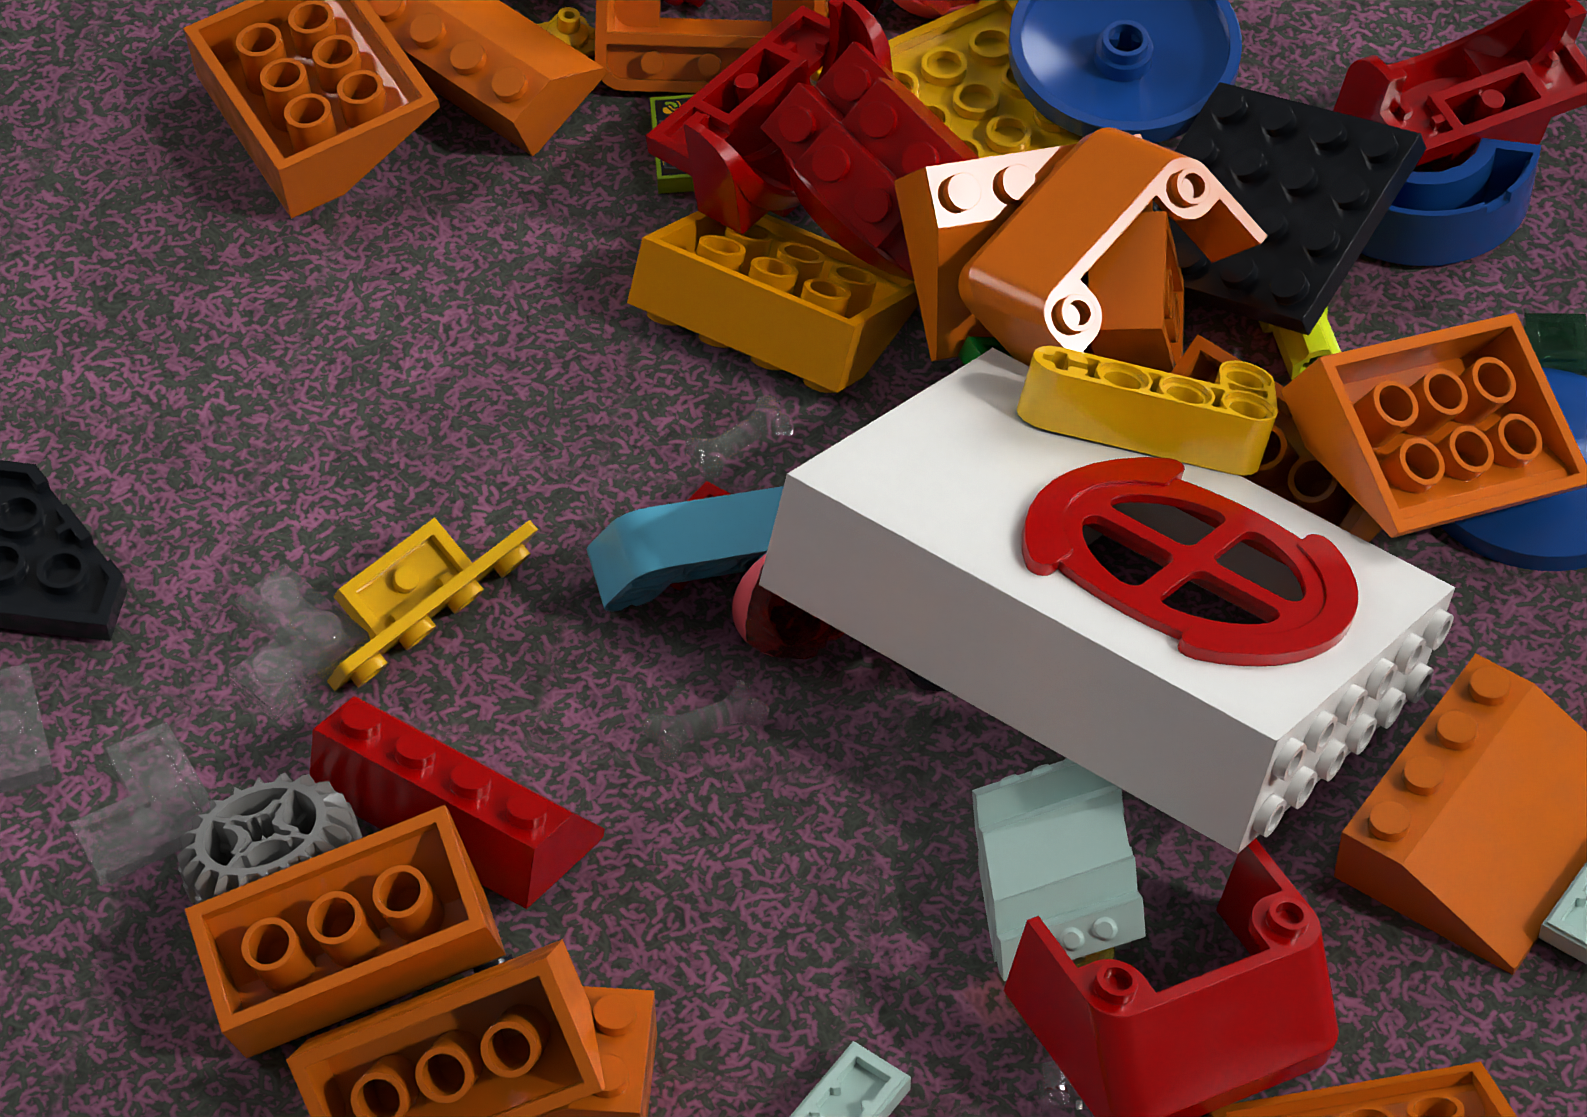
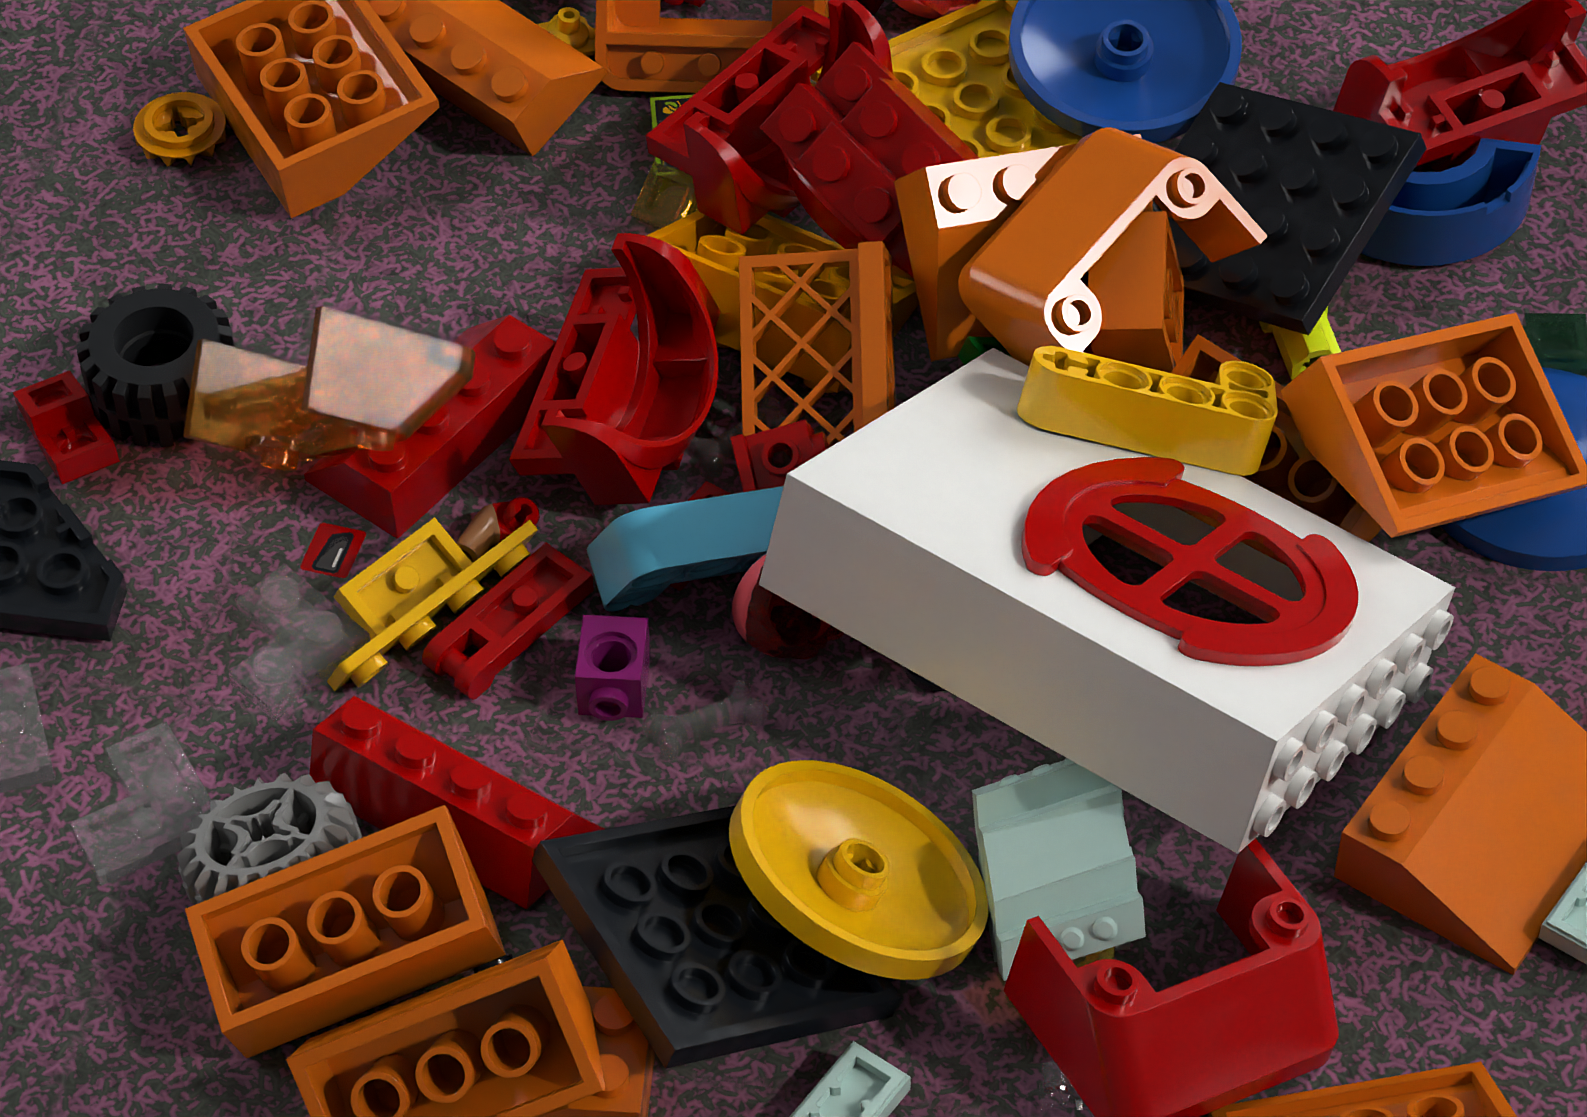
none -> red slope [13,370,120,484]
none -> black tyre [77,284,241,447]
none -> light orange gear [133,92,226,167]
none -> clear orange windscreen [183,306,476,471]
none -> sticker [300,523,366,578]
none -> red slope [304,315,556,539]
none -> red plate [422,542,594,700]
none -> arm [456,497,540,563]
none -> red piece [509,233,721,505]
none -> black plate [532,805,902,1069]
none -> magenta brick [575,615,651,721]
none -> clear yellow plate [630,162,698,229]
none -> yellow dish [729,760,989,980]
none -> red brick [730,420,830,492]
none -> orange fence [739,241,896,458]

